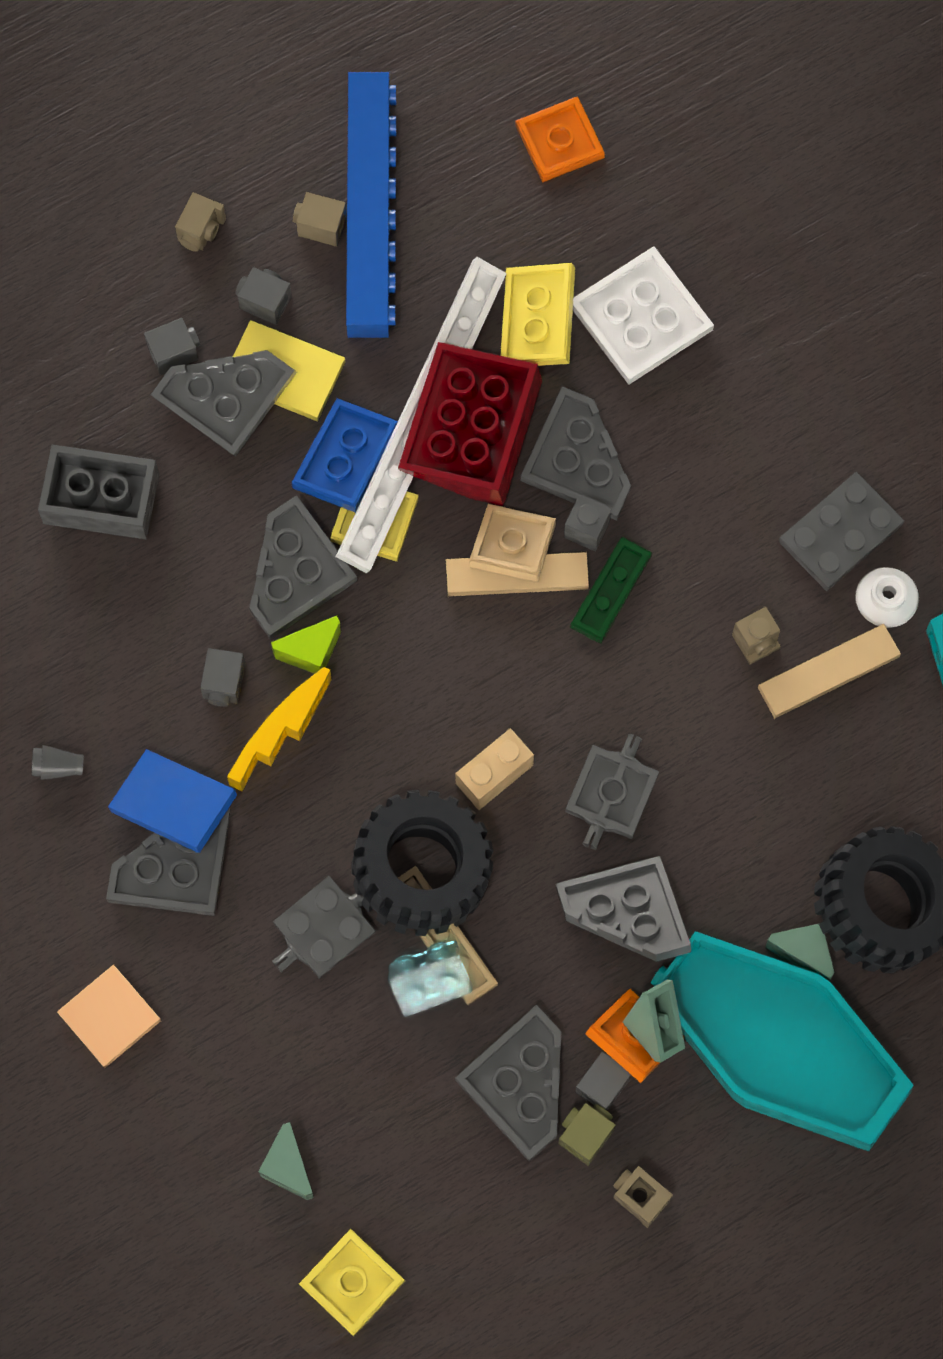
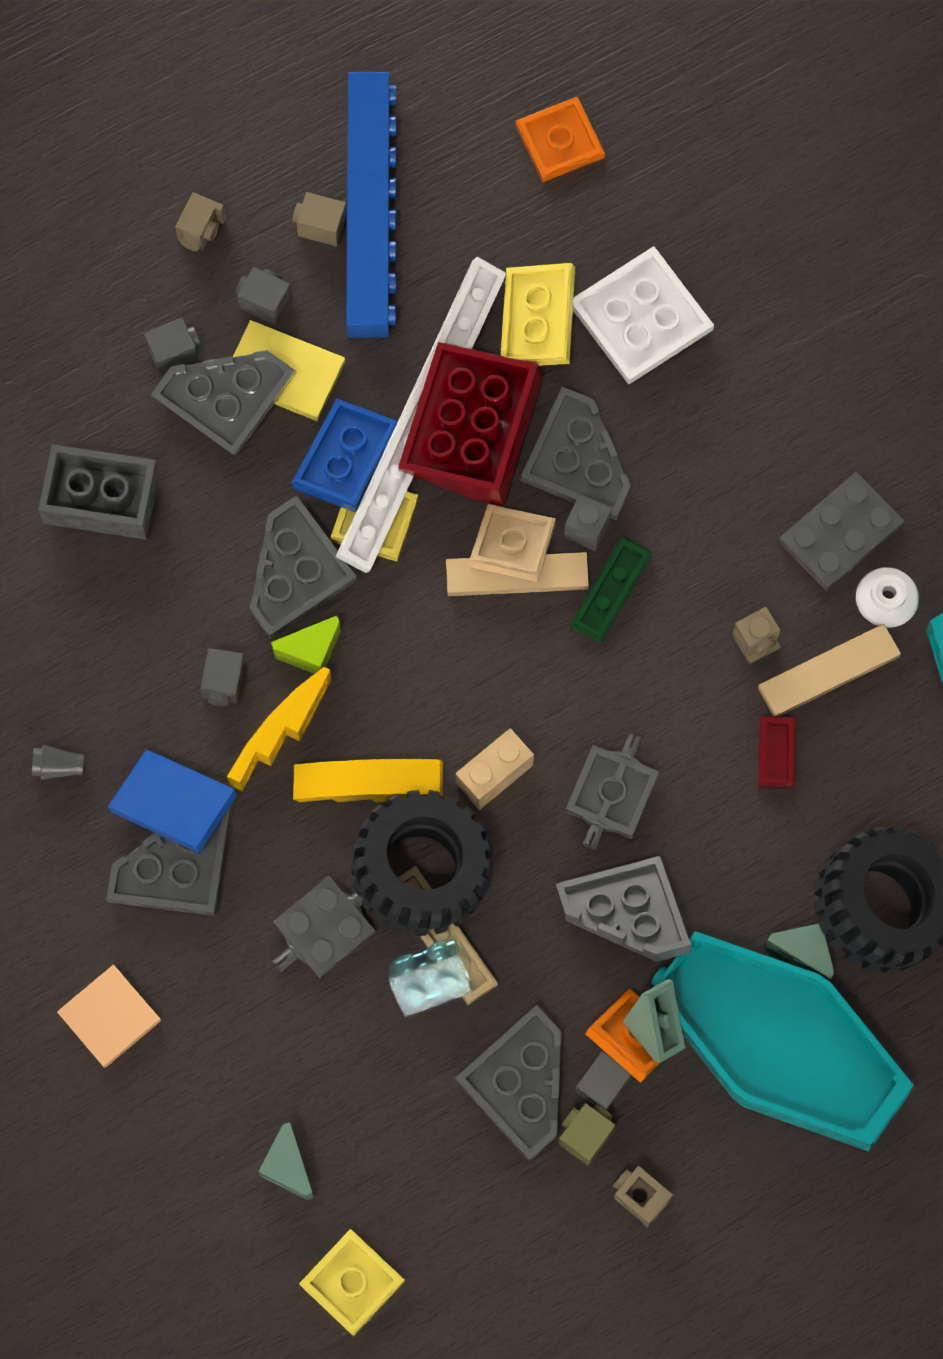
none -> yellow slope [293,759,443,803]
none -> dark red tile [758,716,796,789]

